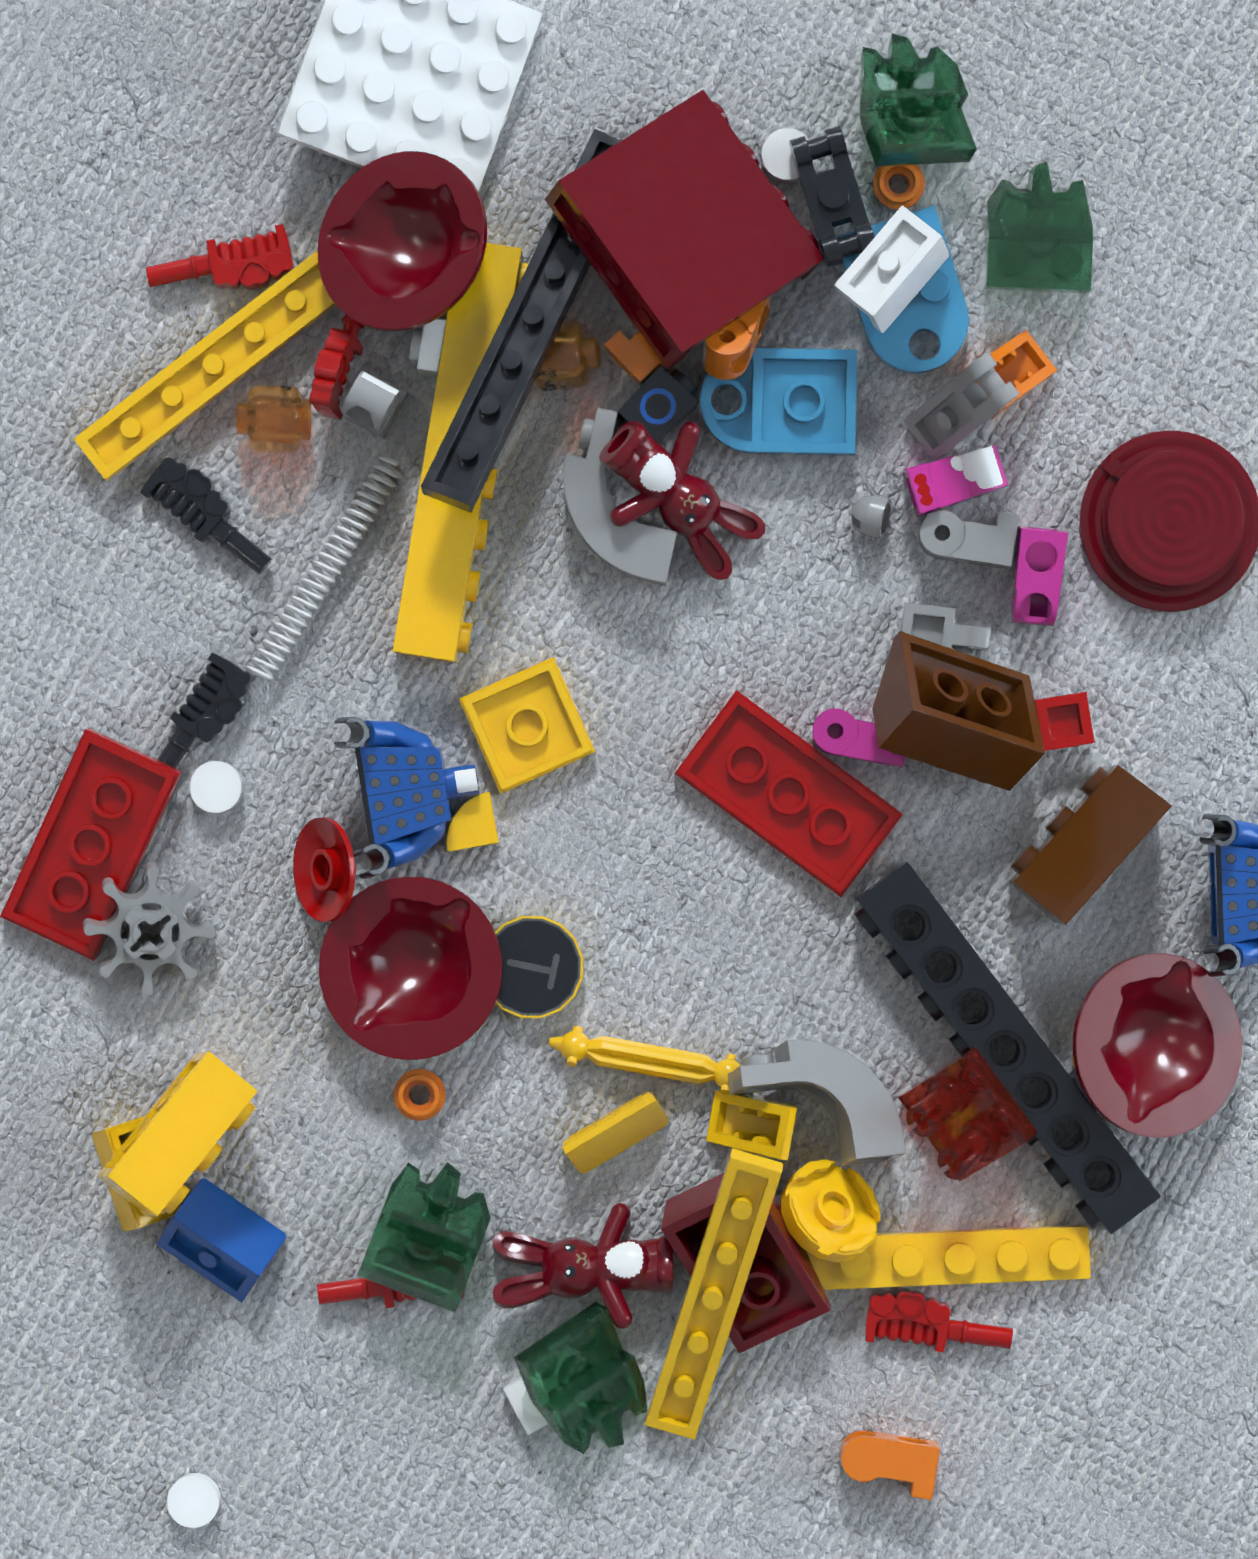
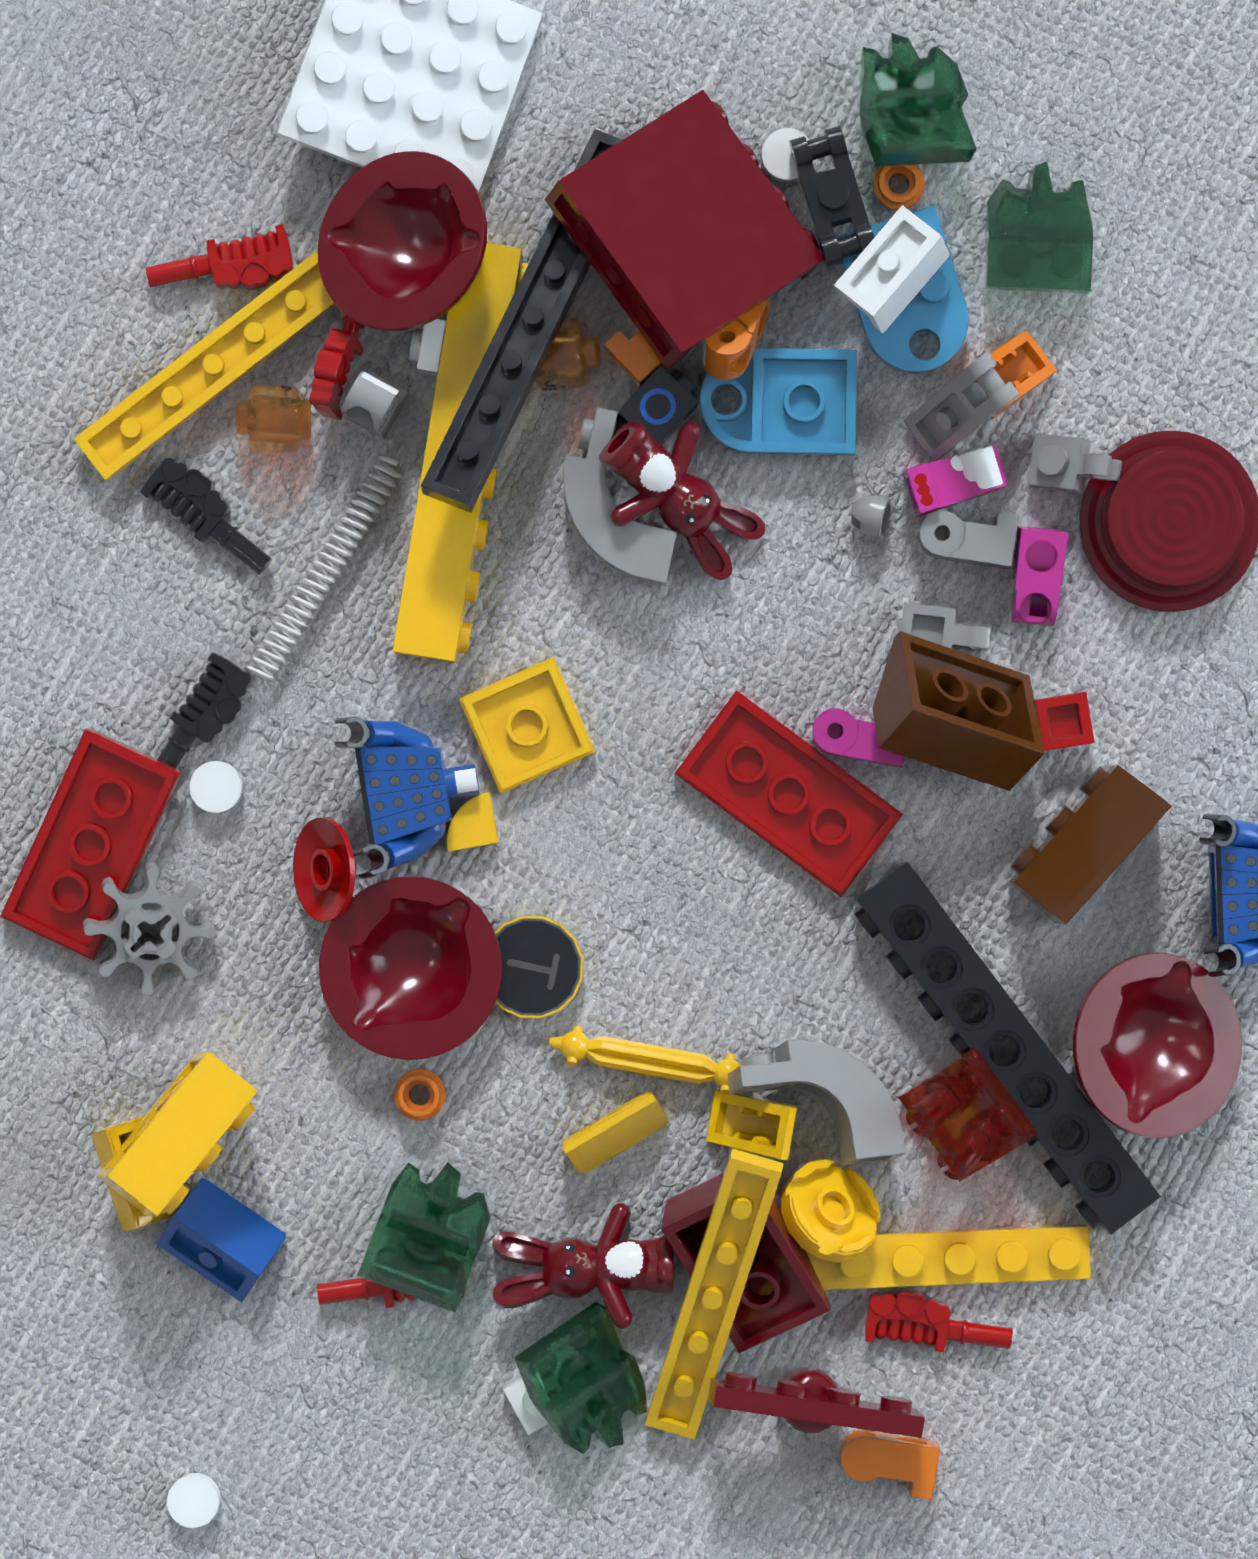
none -> dark red plate [708,1367,925,1438]
none -> light grey plate [1027,433,1122,493]

